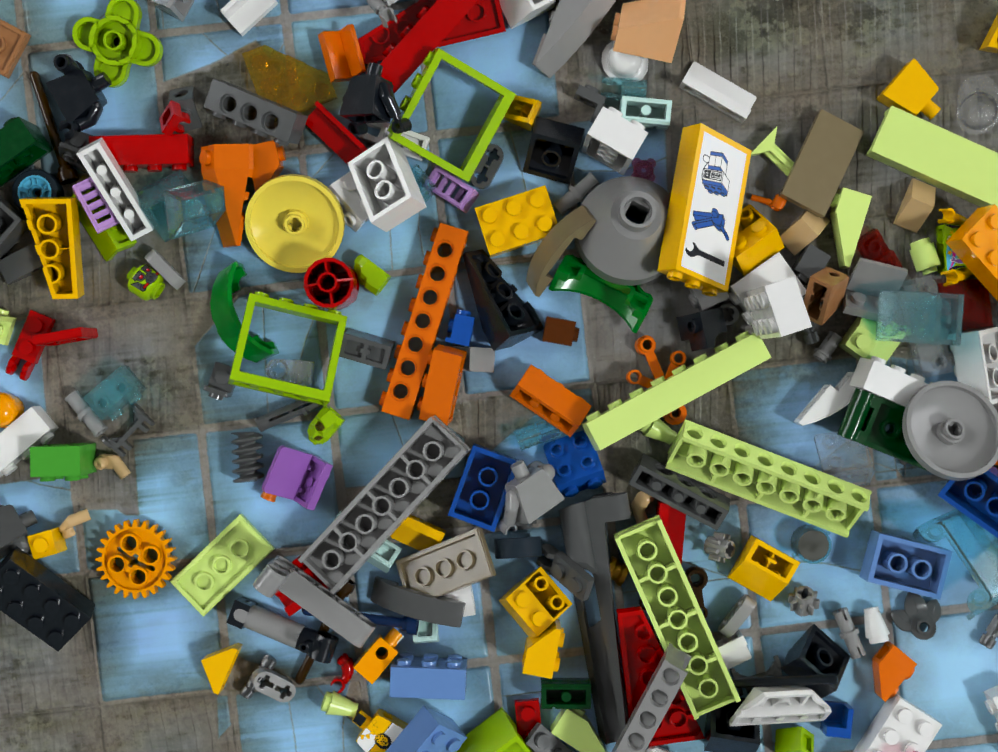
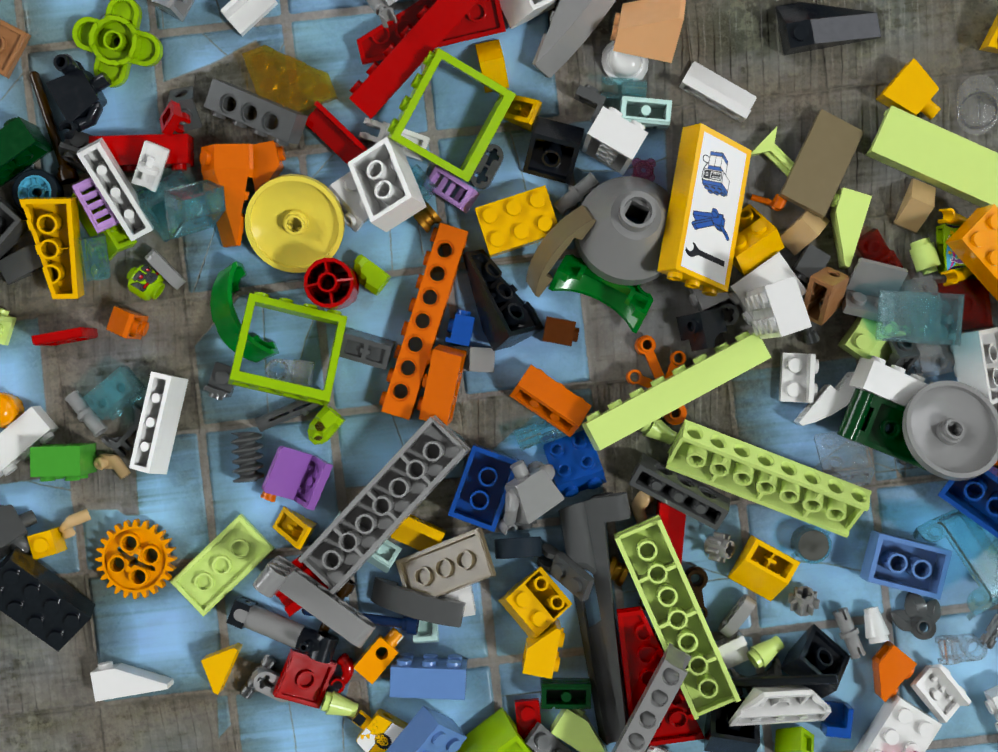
red hinge [6,310,56,381] -> none
orange panel [318,24,366,83] -> none
black torso [339,62,412,135] -> none
light grey pin [813,331,843,364] -> none
none -> clear light blue hips [79,233,111,281]
none -> white slope [90,661,174,702]
none -> orange slope [106,306,149,339]
none -> white brick [129,371,188,474]
none -> white hips [131,140,170,192]
none -> yellow slope [272,506,317,550]
none -> red tile [273,648,337,709]
none -> pearl gold wheel [413,202,442,233]
none -> yellow slope [475,39,509,93]
none -> yellowish green cone [746,636,785,669]
none -> black wedge [775,2,881,56]
none -> white bracket [779,353,819,403]
none -> dark grey bracket [885,335,921,372]
none -> white bracket [910,664,972,723]
none -> clear piece [935,633,988,665]

